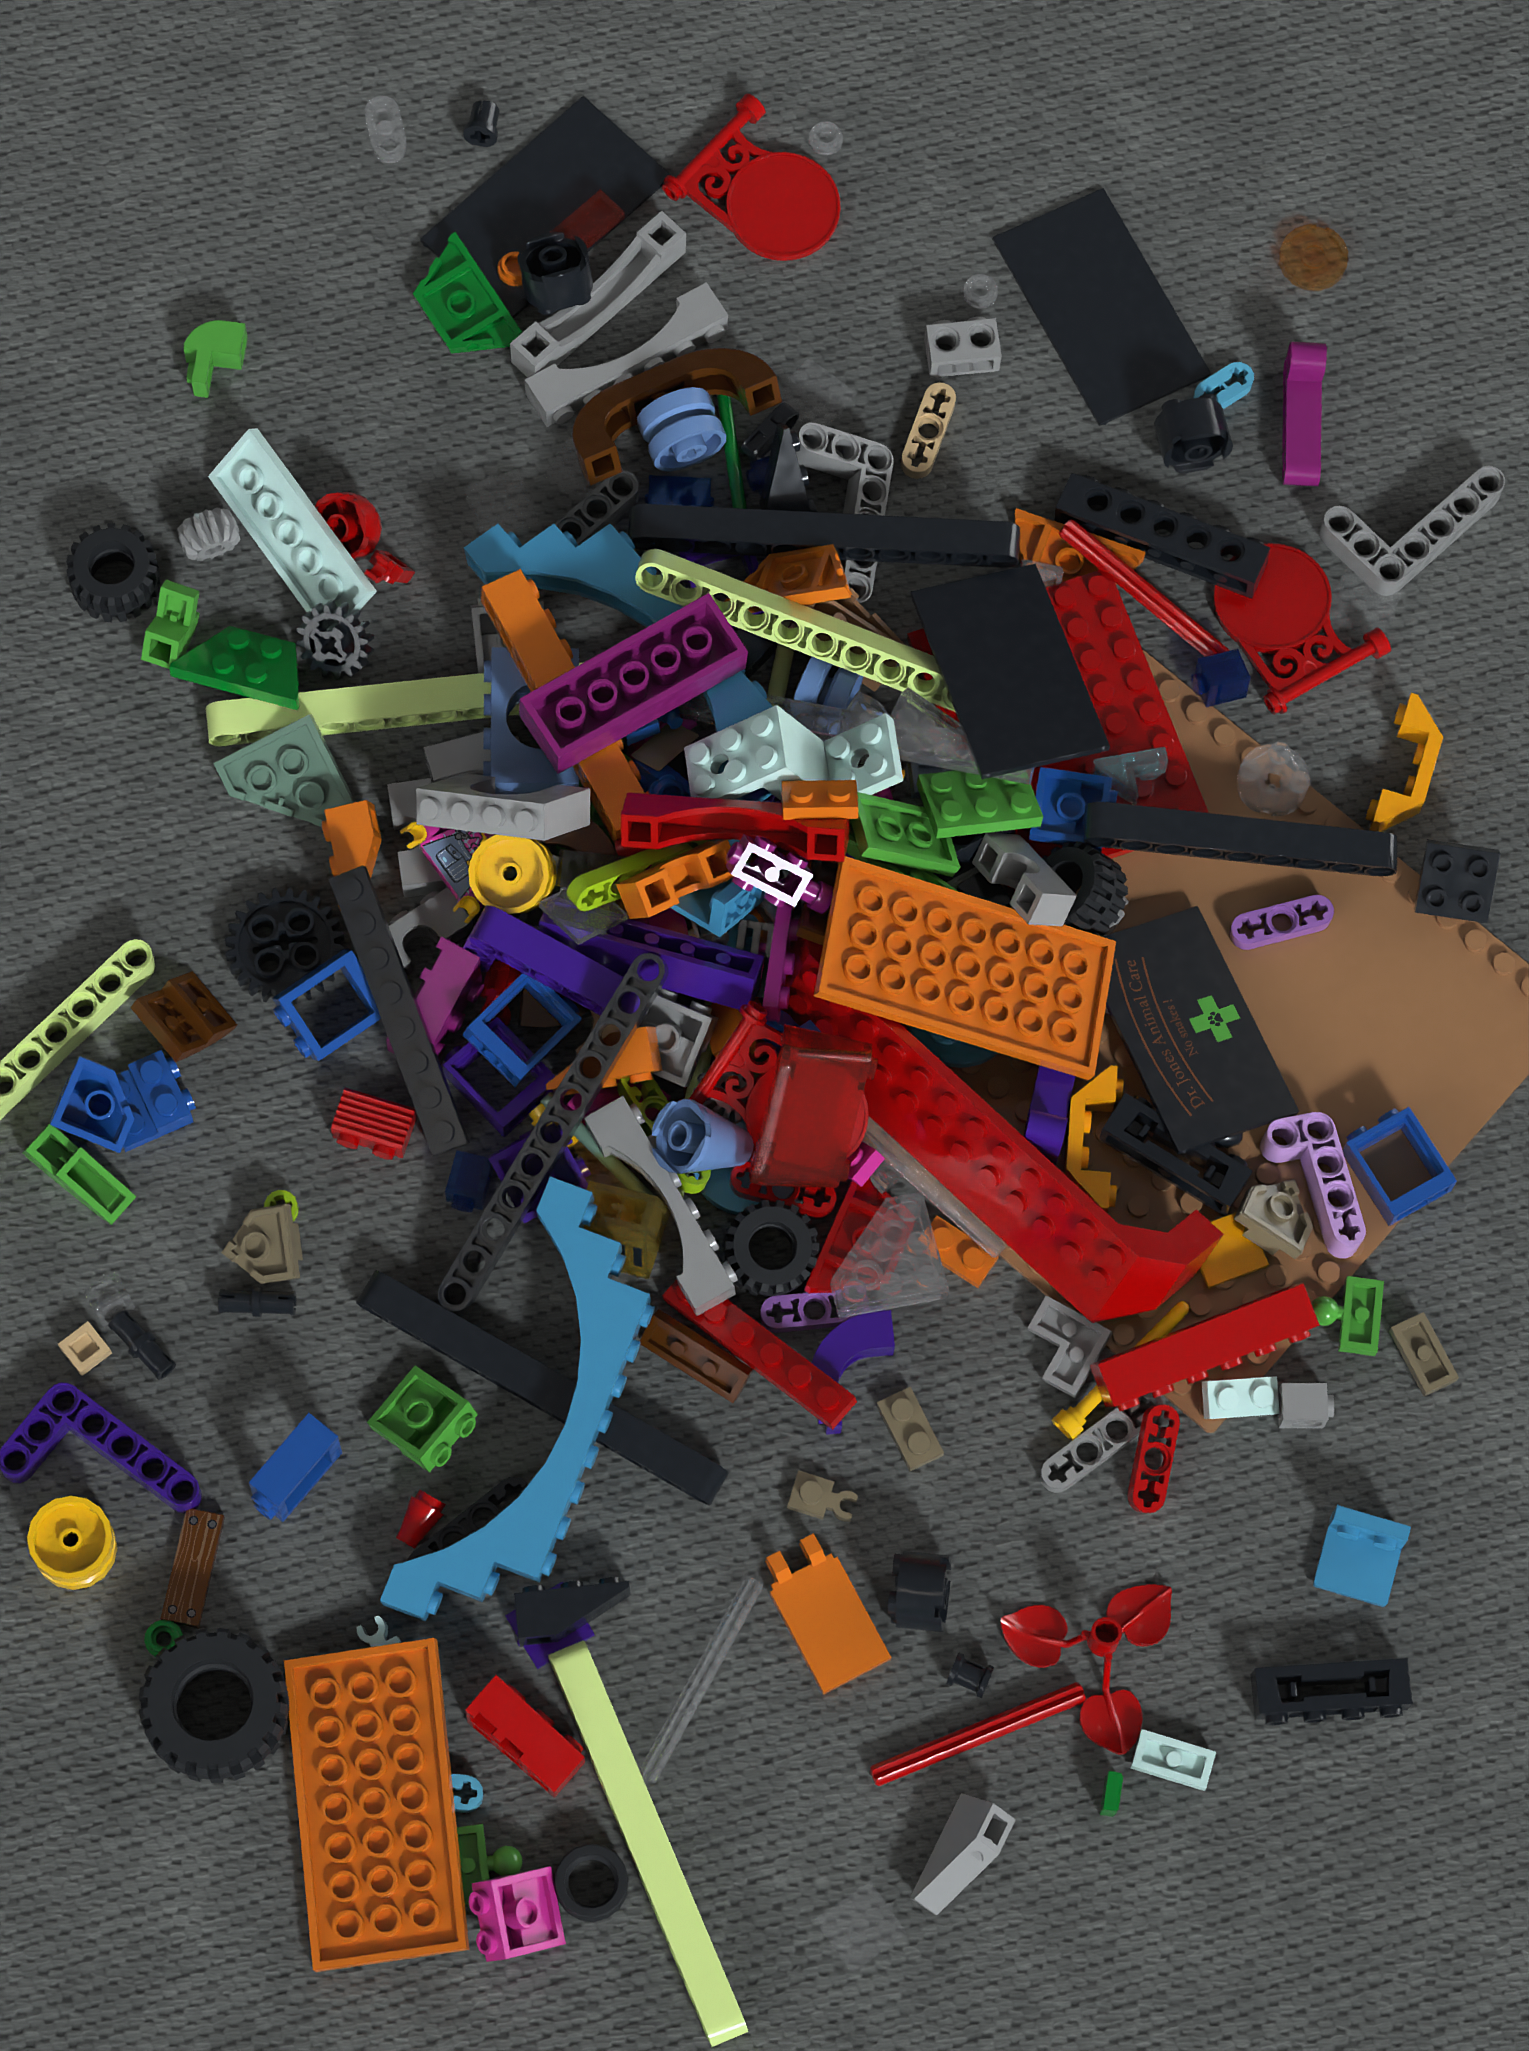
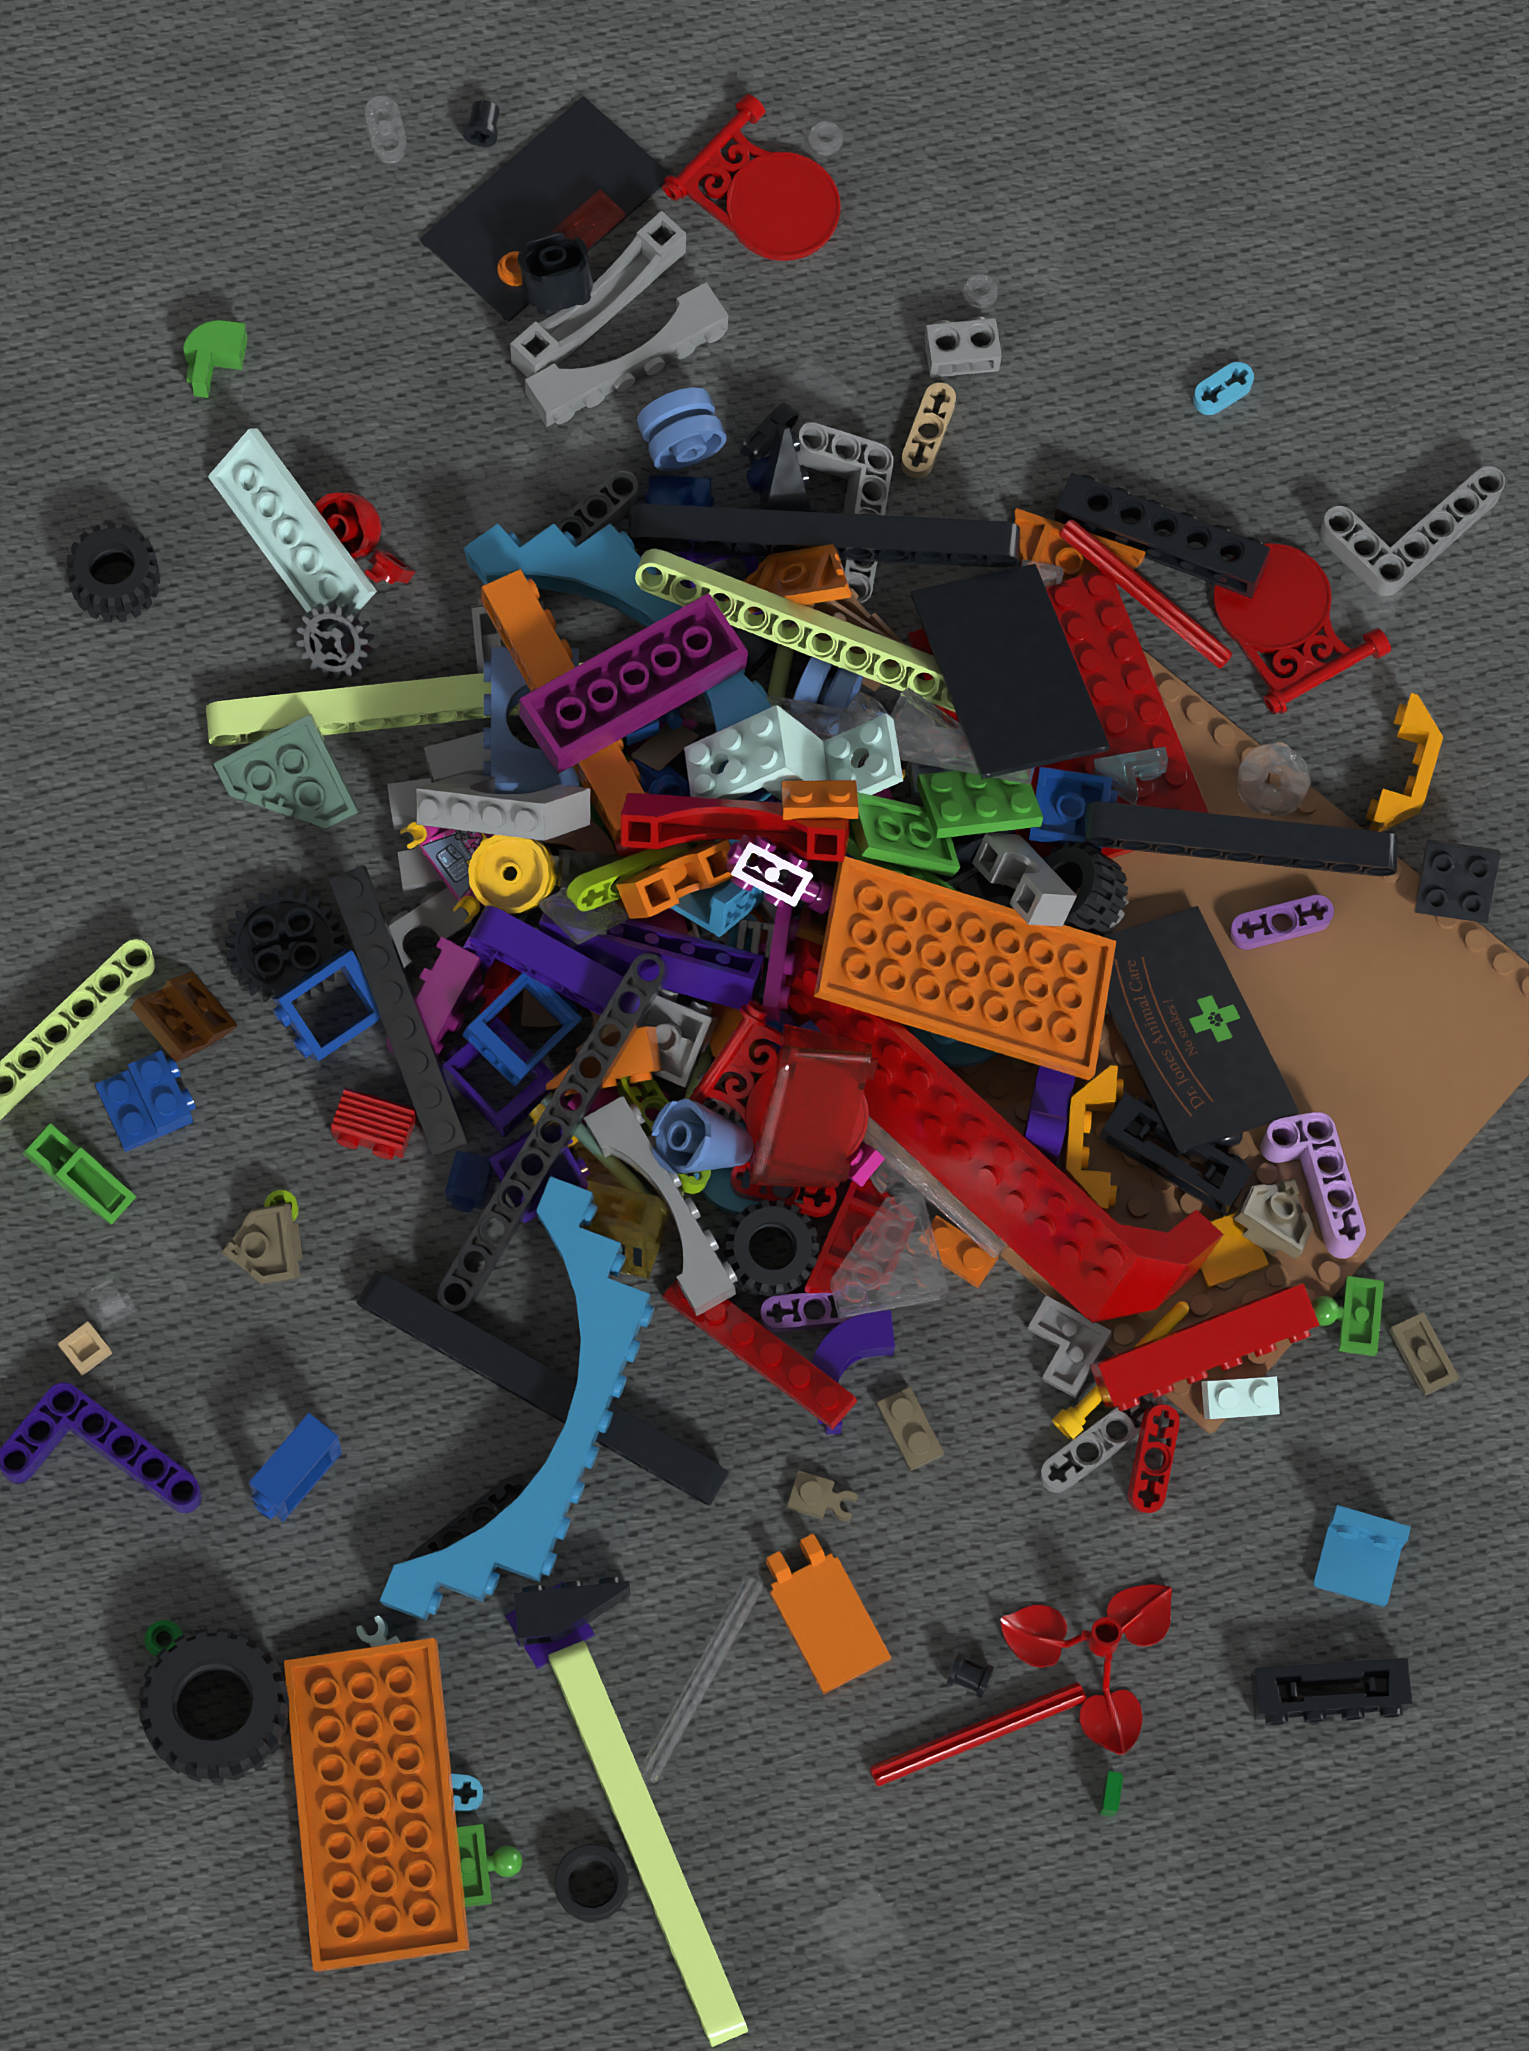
yellow wheel [27,1496,118,1590] -> none
blue slope [50,1056,134,1153] -> none
black pin [108,1310,176,1380] -> none
bright green brick [141,580,200,669] -> none
reddish brown tile [160,1509,225,1629] -> none
green wing [169,626,300,710] -> none
light grey gear [177,507,240,561] -> none
black pin [218,1287,297,1317] -> none
orange slope [322,800,382,911] -> none
bright green plate [367,1365,478,1473] -> none
red cone [396,1489,446,1549] -> none
green wing [413,232,523,354] -> none
red wedge [465,1675,585,1798] -> none
dark pink plate [469,1866,566,1962] -> none
reddish brown arch [572,348,782,486] -> none
reddish brown plate [640,1309,754,1403] -> none
green piece [716,395,747,509] -> none
black brick [888,1551,951,1632] -> none
light grey slope [910,1793,1016,1915] -> none
black piece [992,188,1211,426] -> none
light aqua plate [1130,1729,1216,1791] -> none
black brick [1154,394,1233,473] -> none
clear blue brick [1191,649,1251,707] -> none
light grey brick [1278,1383,1334,1428] -> none
clear orange tile [1279,224,1348,291] -> none
magenta beam [1282,341,1327,487] -> none
blue window [1342,1107,1457,1226] -> none

